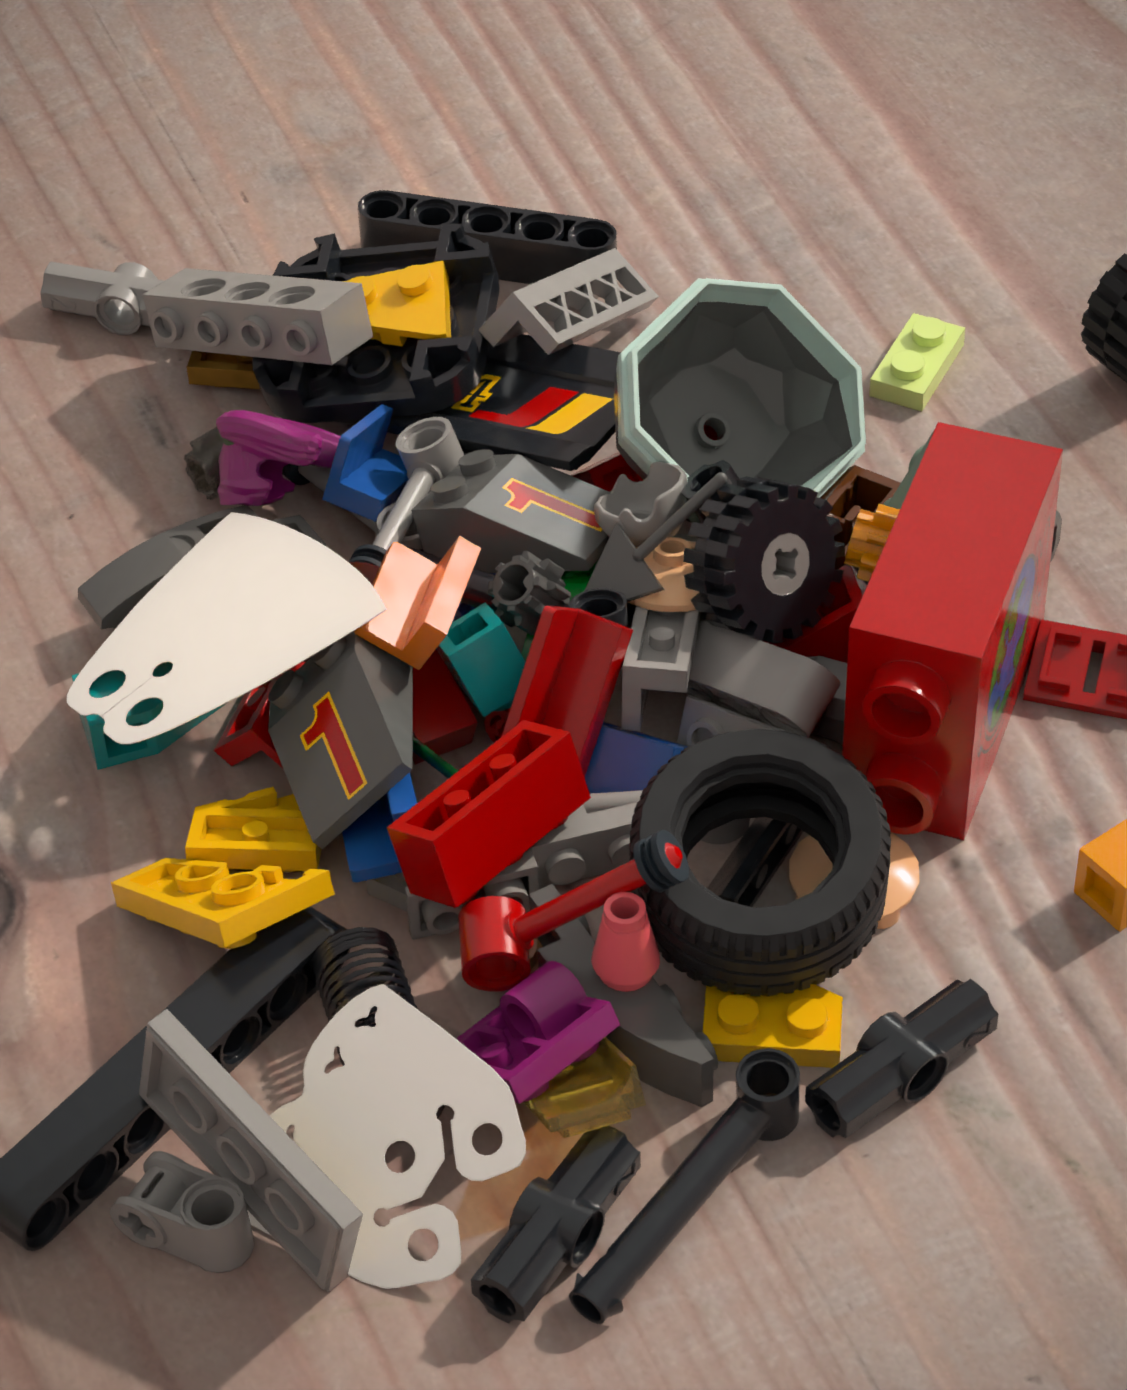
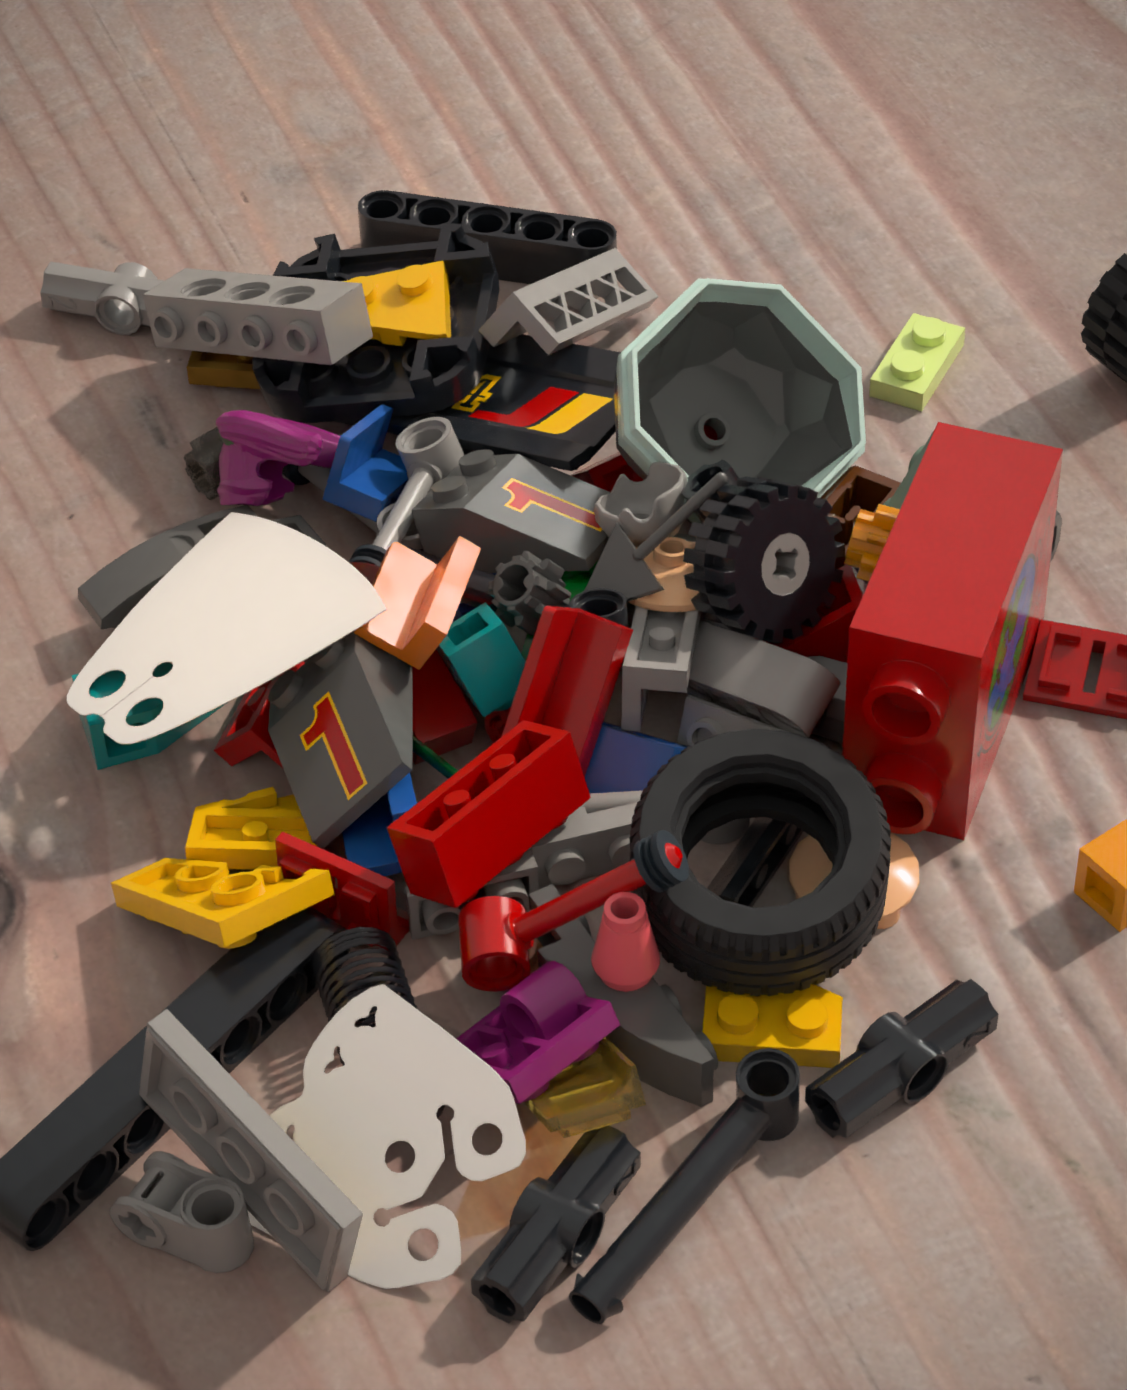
none -> red piece [275,831,409,951]

